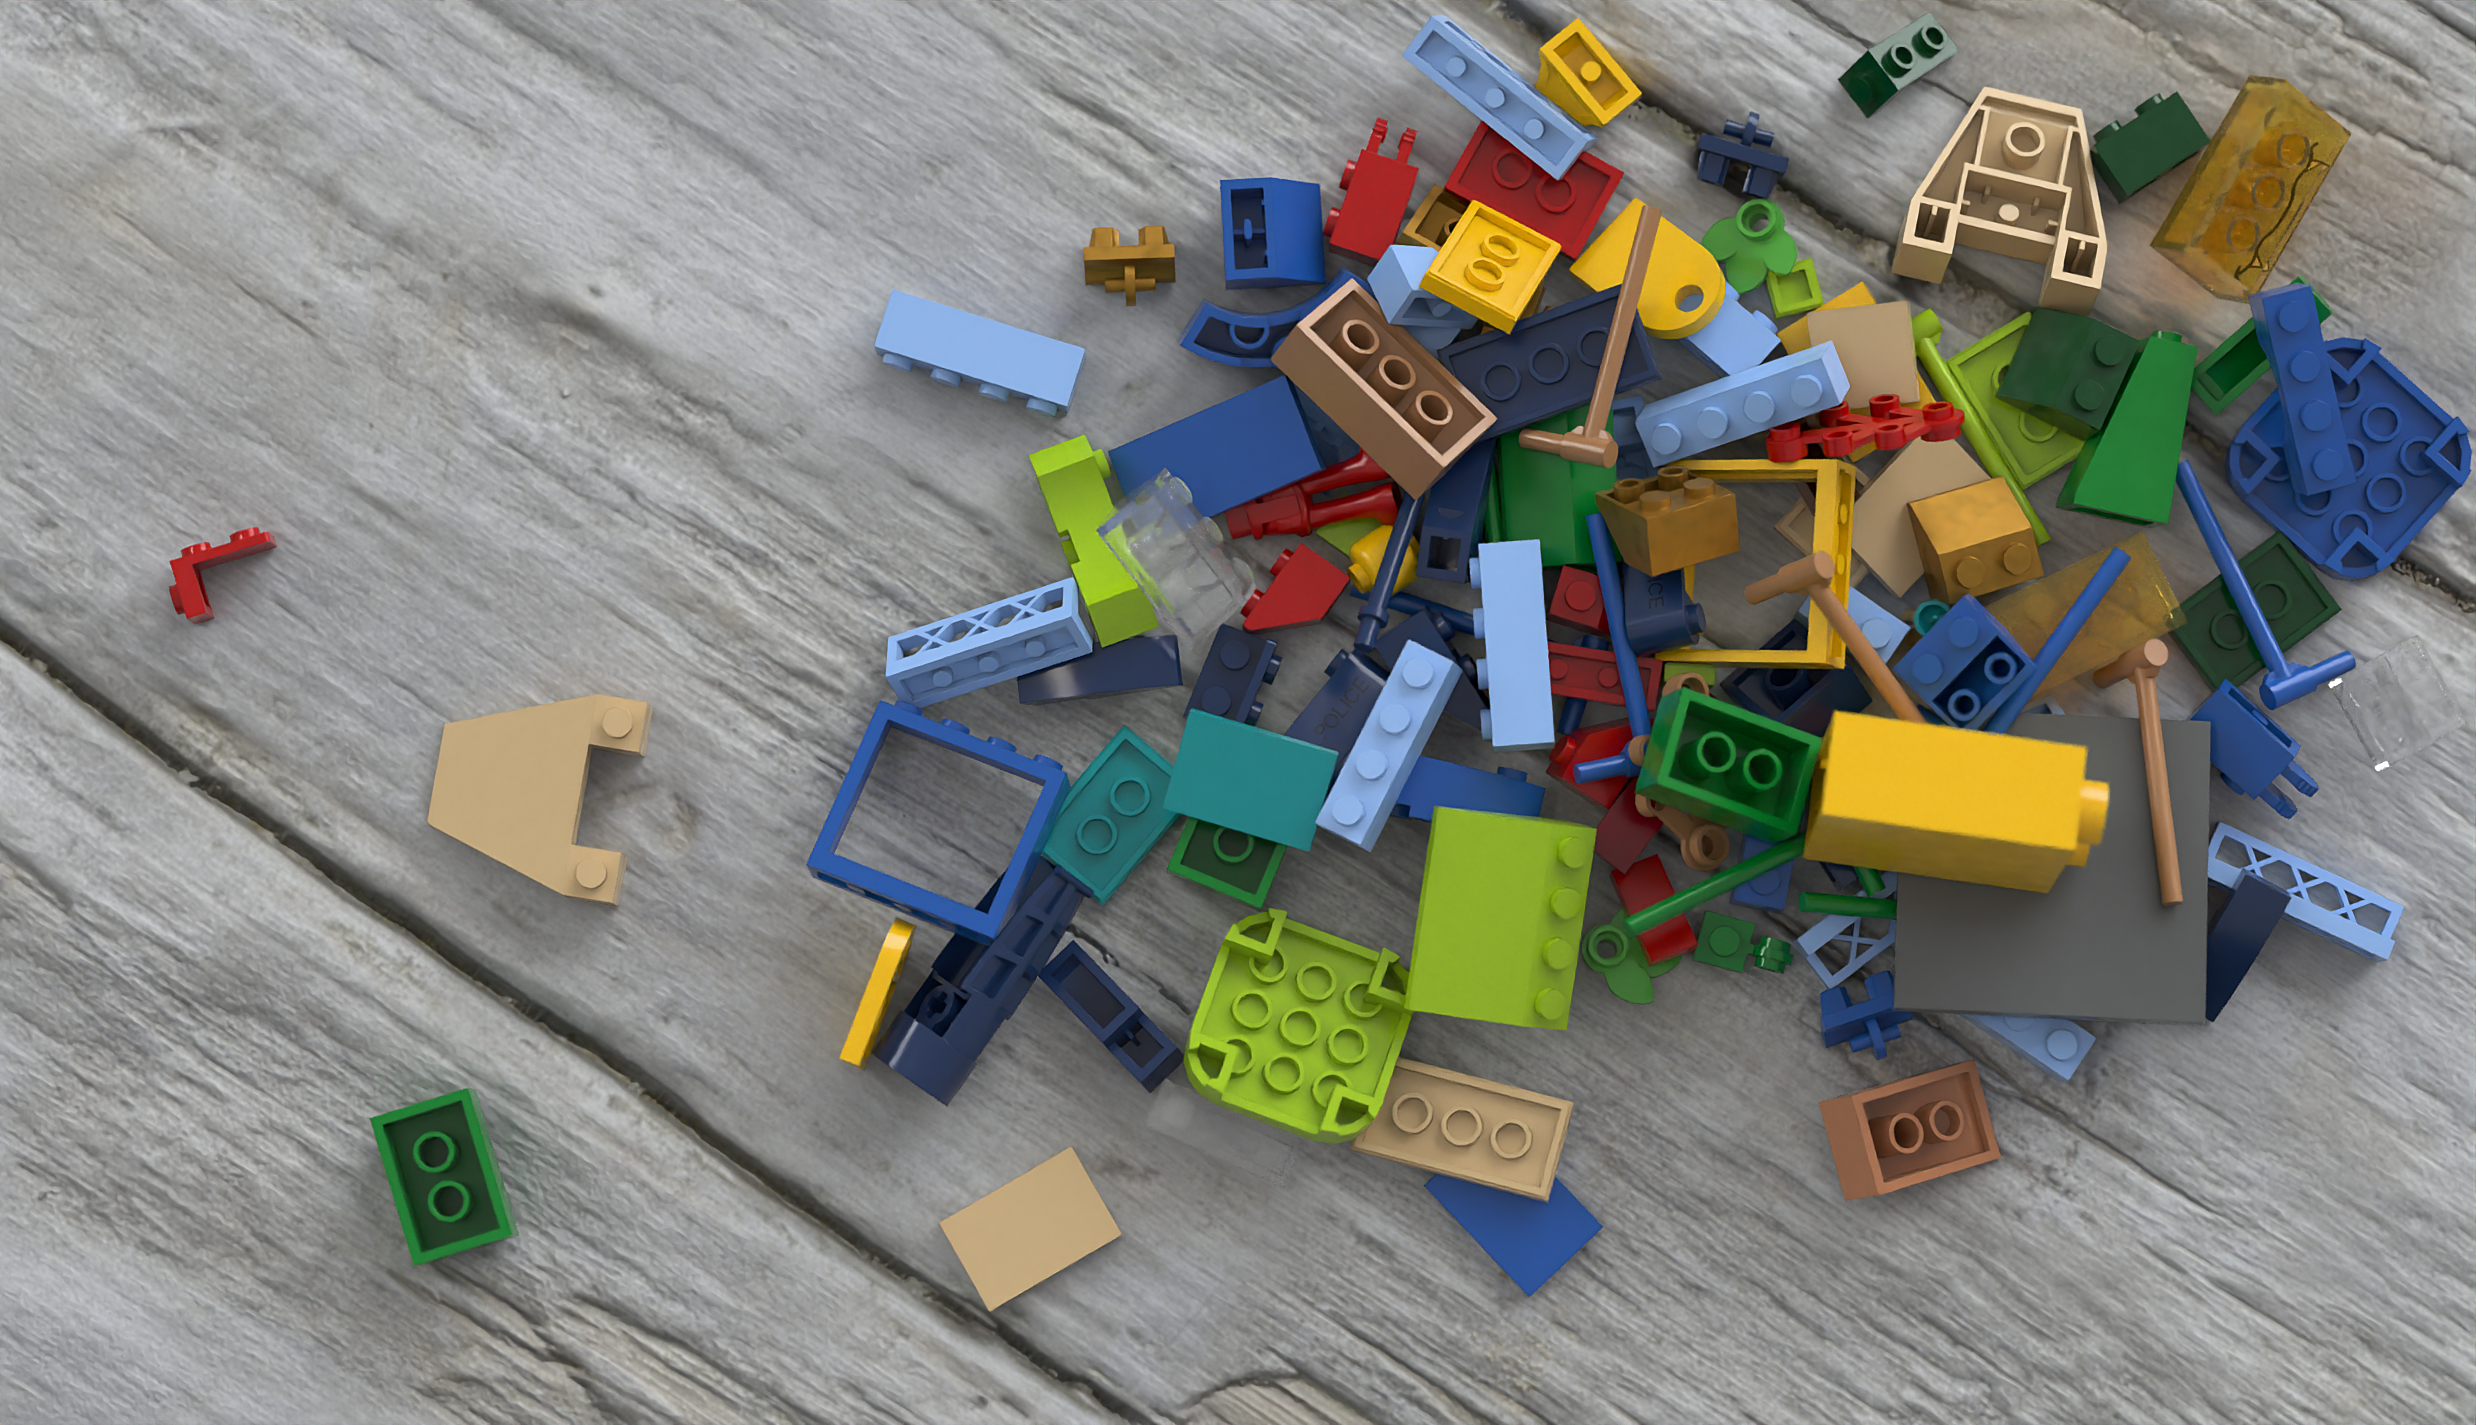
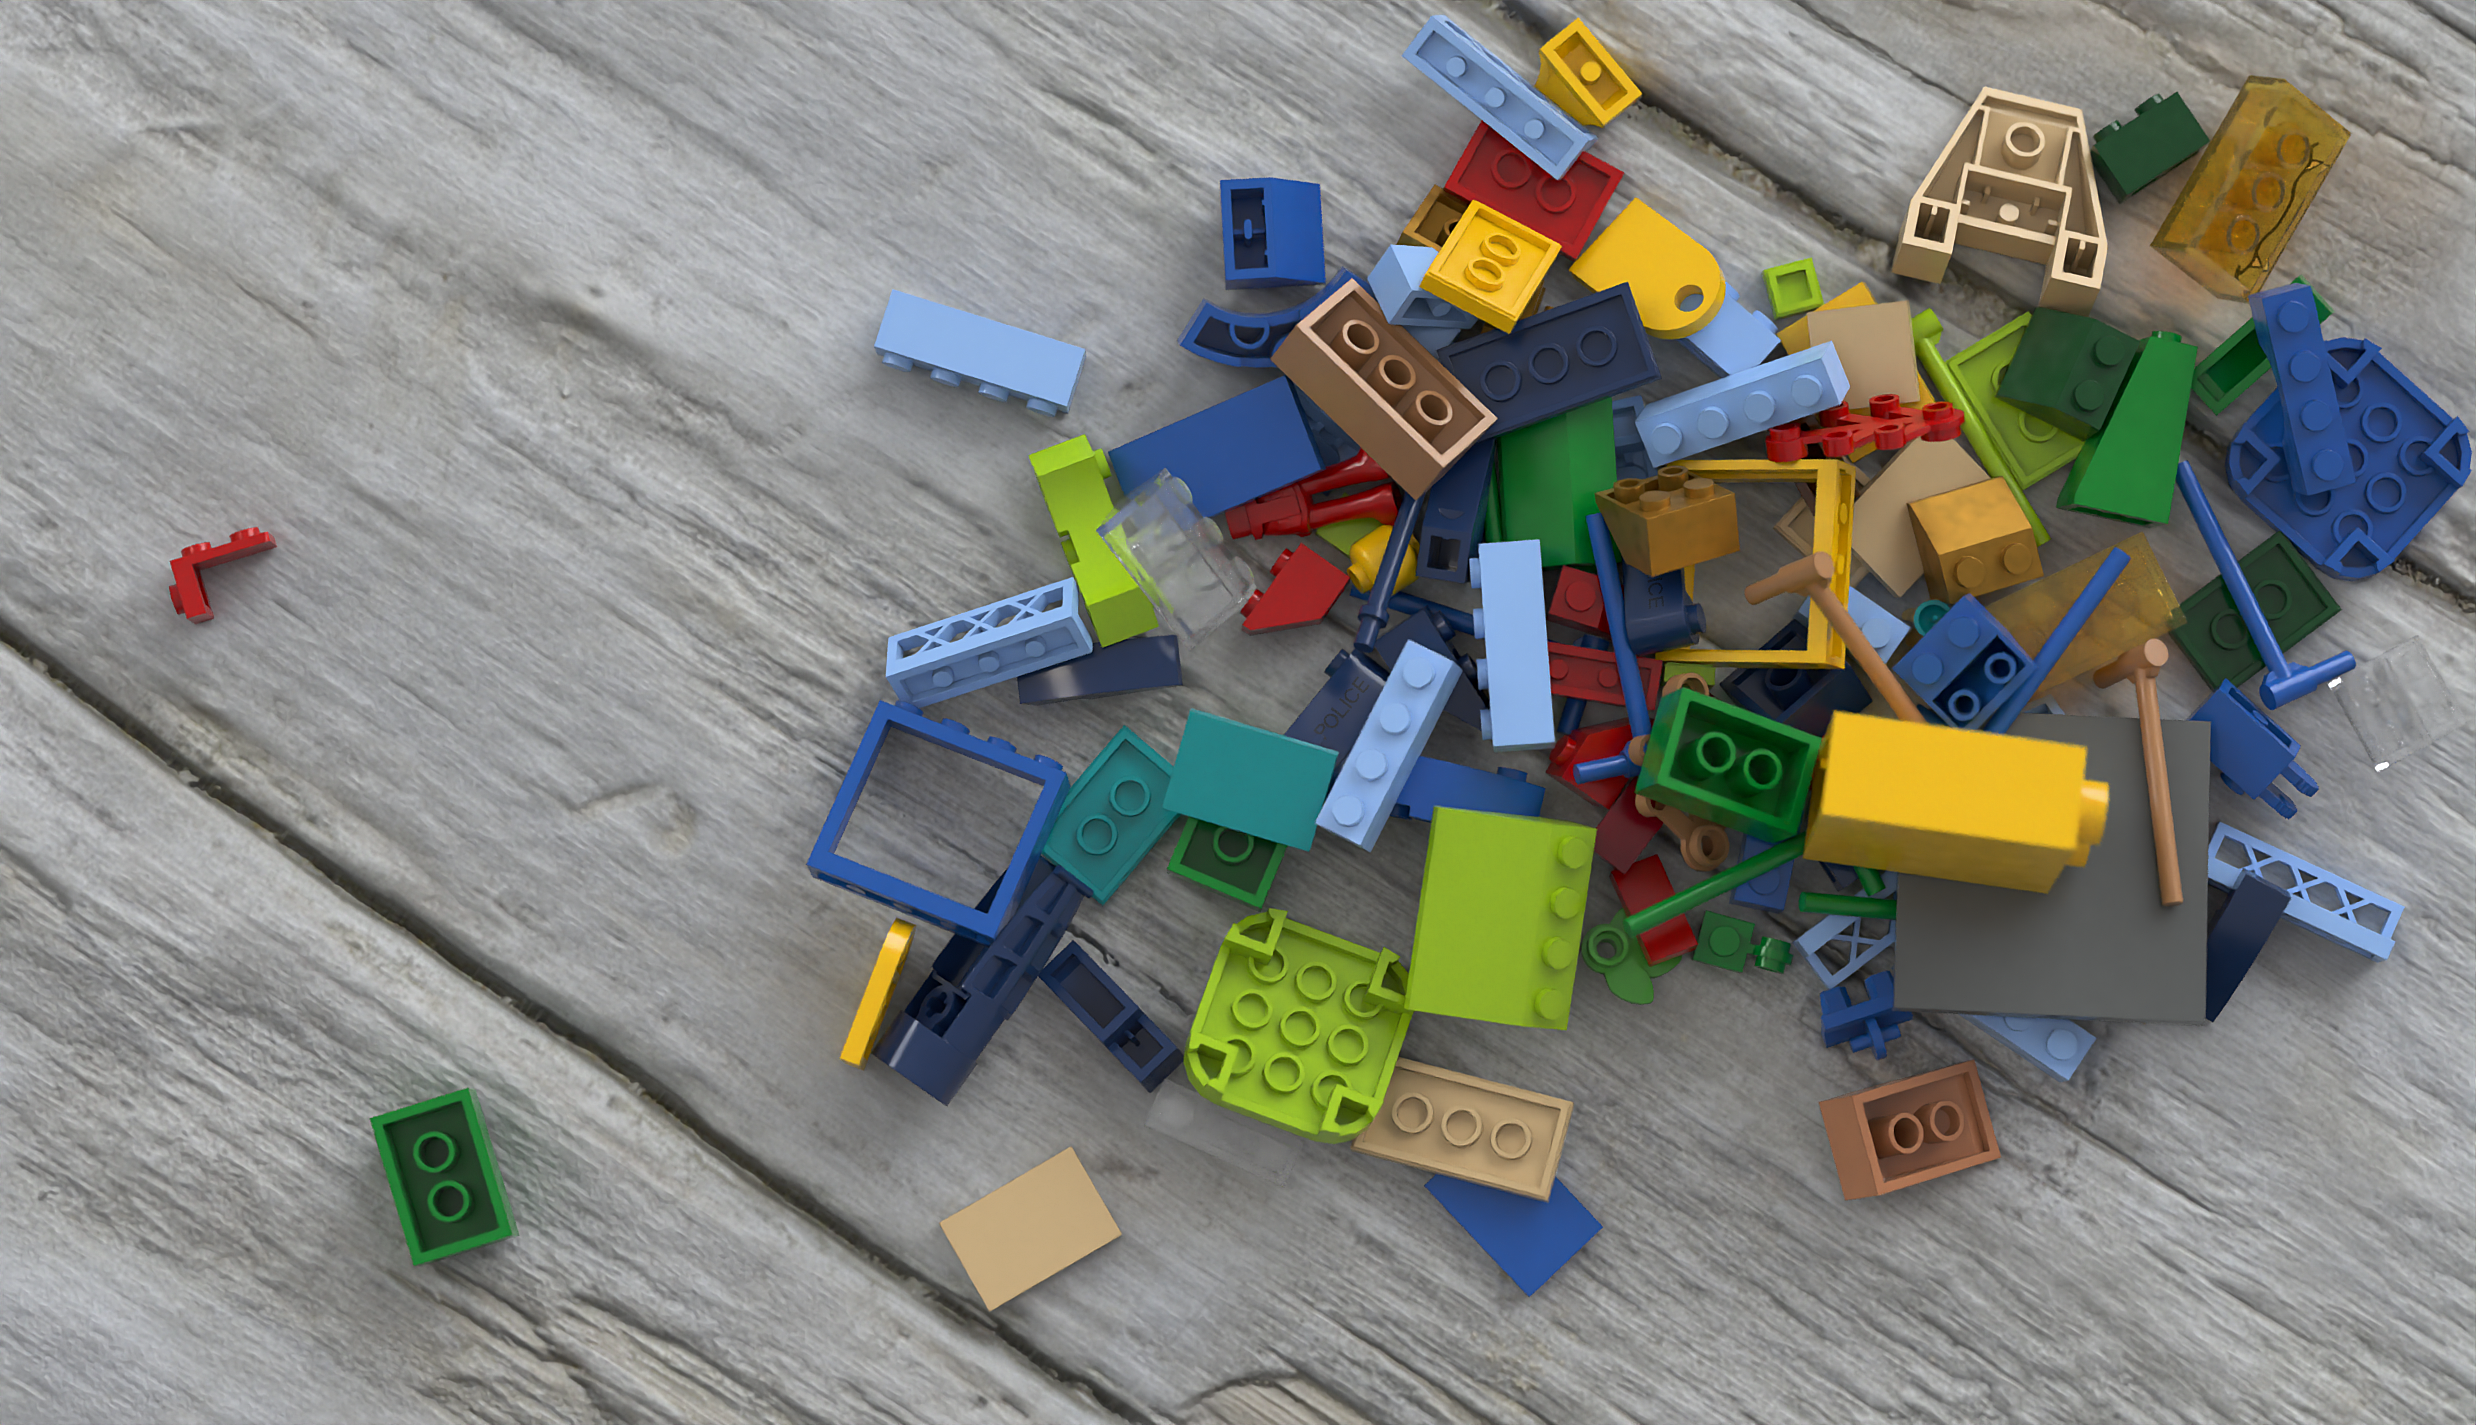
tan wedge [427,694,653,907] -> none
pearl gold hips [1083,225,1176,307] -> none
dark blue bracket [1183,623,1283,727] -> none
red hinge [1323,117,1419,267] -> none
medium nougat bar [1519,205,1662,468] -> none
dark blue hips [1696,111,1789,200] -> none
bright green plate [1700,199,1797,295] -> none
dark green bracket [1837,13,1958,119] -> none

